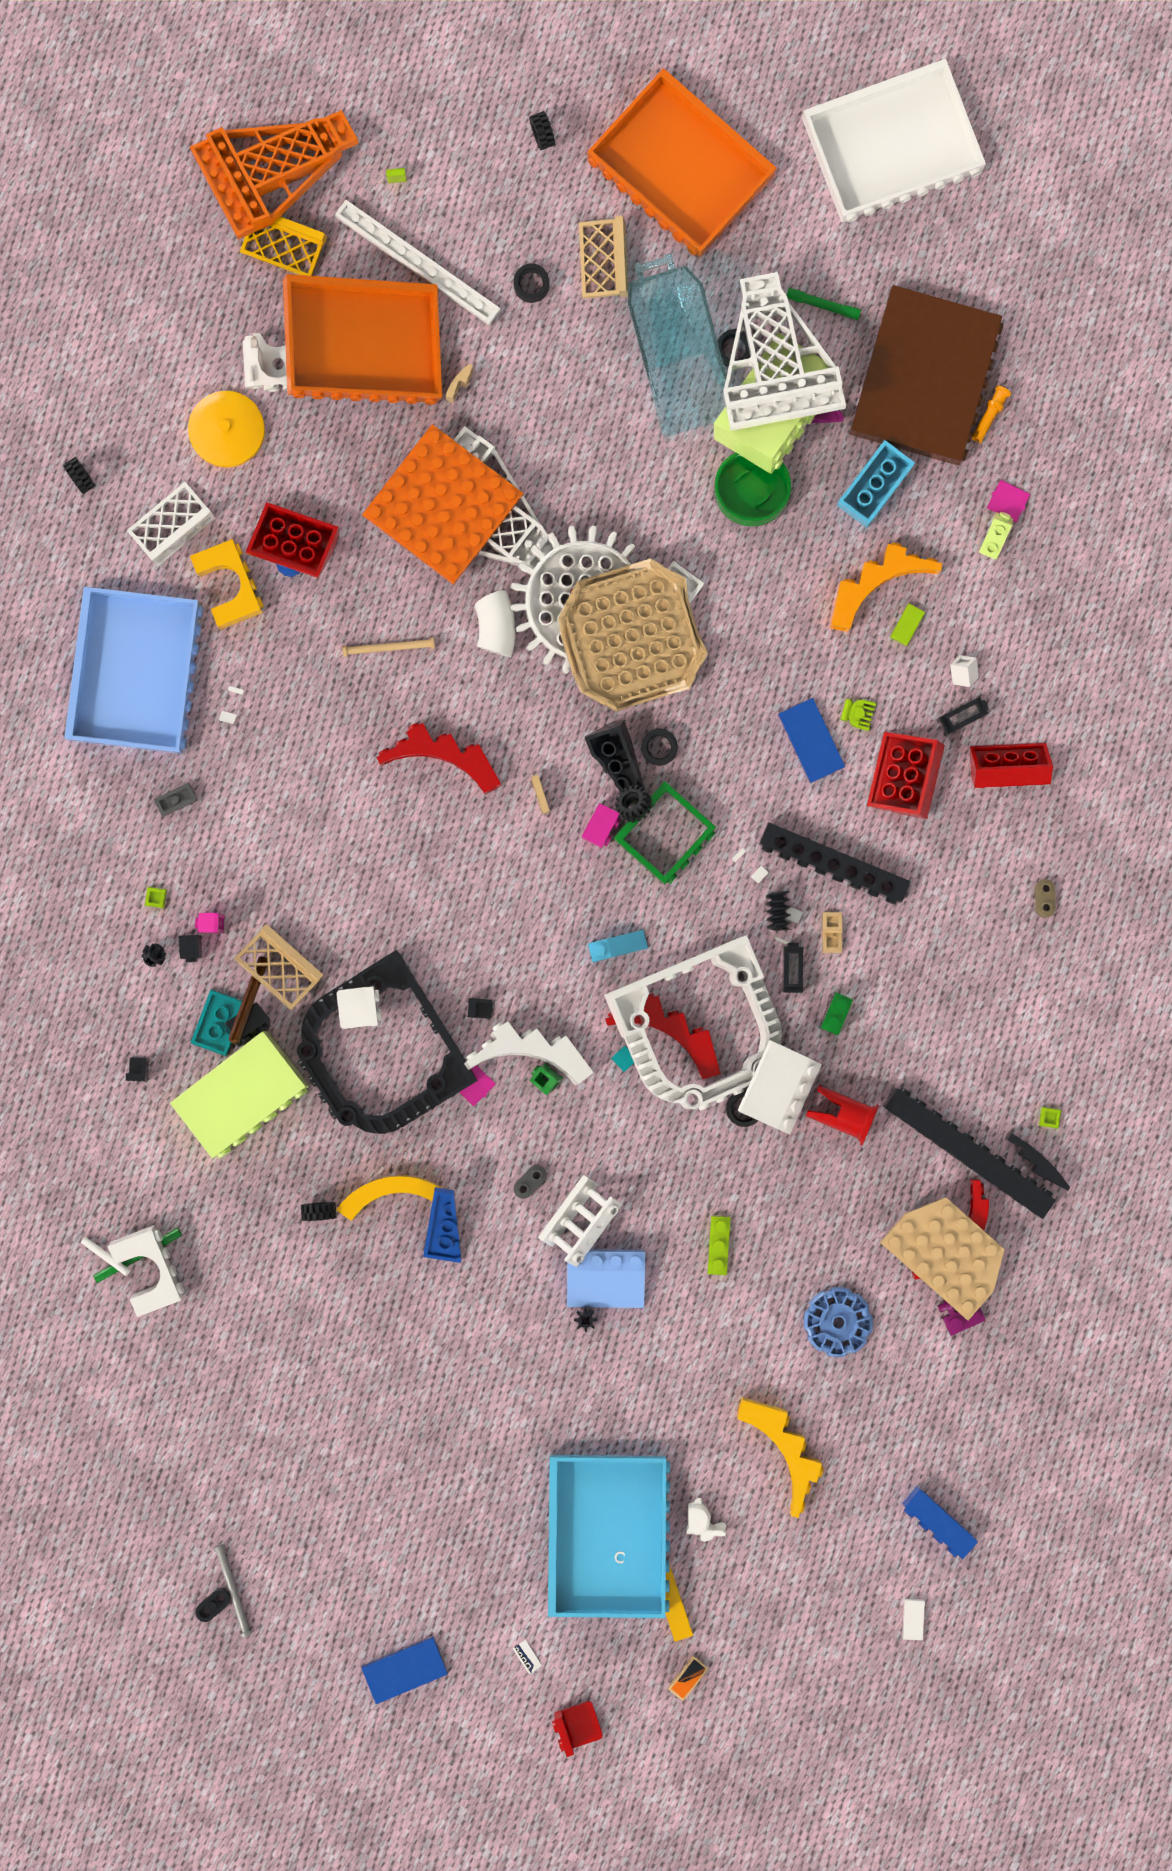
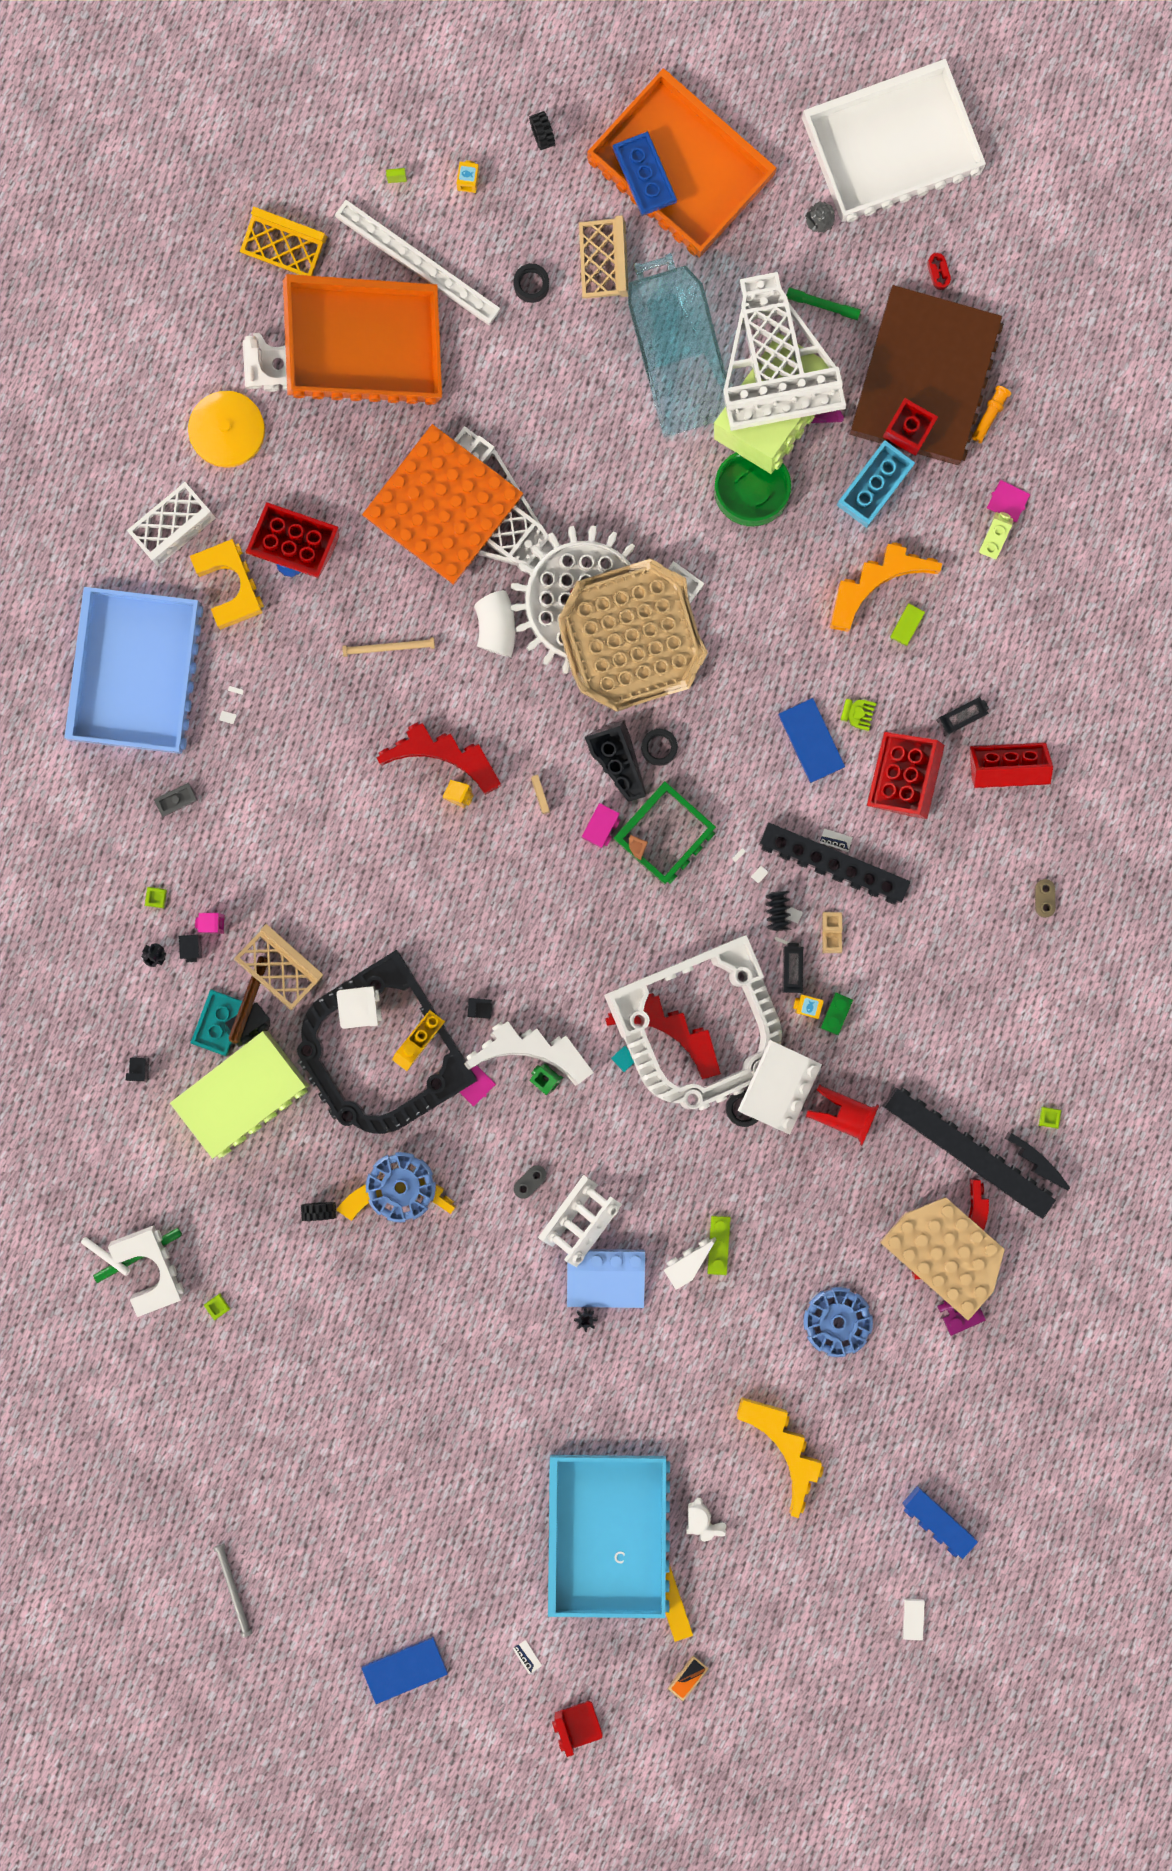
black tyre [63,457,96,494] -> none
orange wing [190,110,359,240] -> none
black plate [195,1588,231,1622] -> none
blue wing [423,1187,461,1263] -> none
tan slope [445,364,473,403] -> none
medium azure slope [588,930,648,963] -> none
black tyre [615,785,653,823] -> none
black tyre [716,329,750,367] -> none
white panel [950,655,979,687] -> none
none -> lime tile [204,1293,231,1320]
none -> medium blue plate [366,1152,436,1223]
none -> yellow slope [392,1010,445,1071]
none -> yellow slope [443,780,474,808]
none -> yellow brick [456,160,479,193]
none -> blue tile [612,131,677,216]
none -> nougat tile [629,835,648,860]
none -> white slope [664,1237,716,1290]
none -> brick [793,994,824,1019]
none -> dark grey piece [805,201,835,233]
none -> white sticker [820,829,853,852]
none -> red brick [883,398,938,456]
none -> red beam [927,253,951,290]

